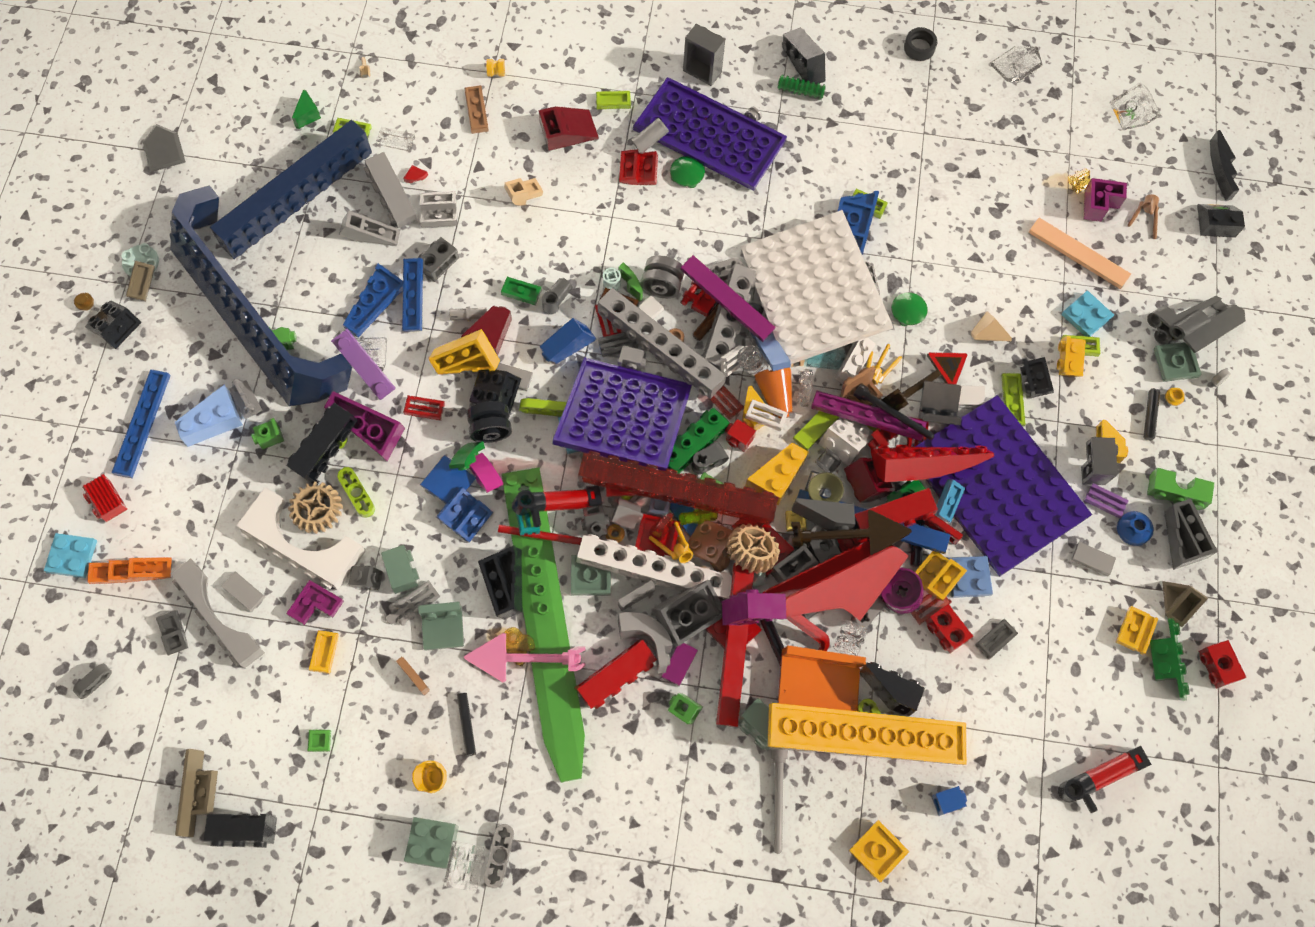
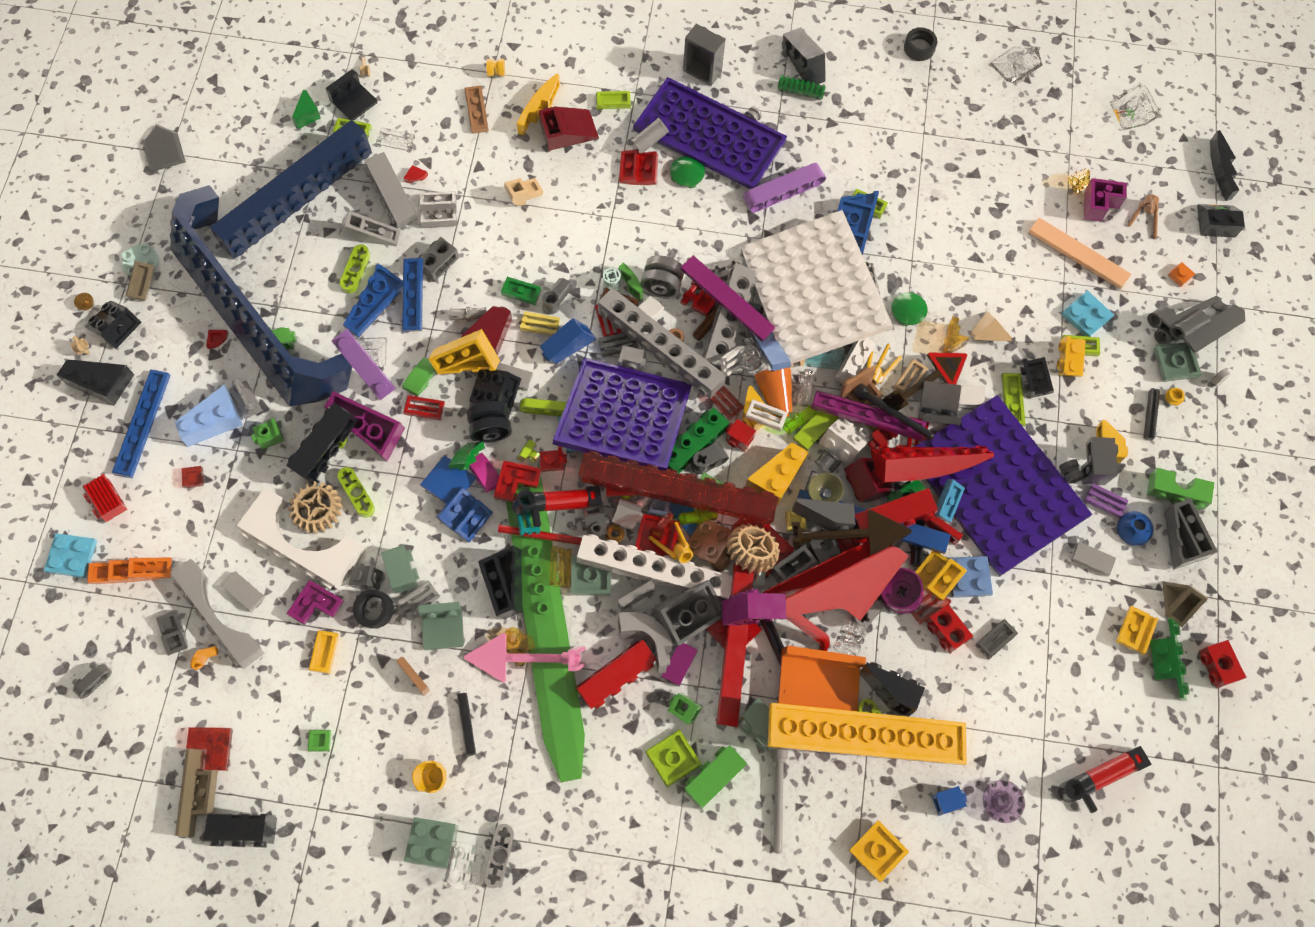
none -> black wedge [57,359,135,406]
none -> tan plate [70,336,90,355]
none -> clear red tile [182,466,204,489]
none -> clear red plate [186,727,233,771]
none -> light orange arm [190,646,219,670]
none -> red tile [206,330,229,349]
none -> black bracket [325,69,378,120]
none -> lime beam [340,244,370,294]
none -> black tyre [352,589,394,629]
none -> bright green slope [402,357,437,397]
none -> red plate [494,461,542,502]
none -> lime tile [516,439,540,463]
none -> yellow slope [517,74,560,136]
none -> light yellow tile [520,311,560,336]
none -> red bracket [539,446,567,472]
none -> clear yellow tile [550,546,572,588]
none -> lime tile [645,729,702,788]
none -> bright green brick [684,745,747,810]
none -> medium lavender beam [743,163,826,213]
none -> clear neon green axle [783,405,817,434]
none -> tan tile [893,359,929,398]
none -> clear yellow slope [941,316,970,353]
none -> clear purple dish [982,780,1025,823]
none -> dark grey wheel [1059,459,1085,484]
none -> orange plate [1168,262,1195,287]

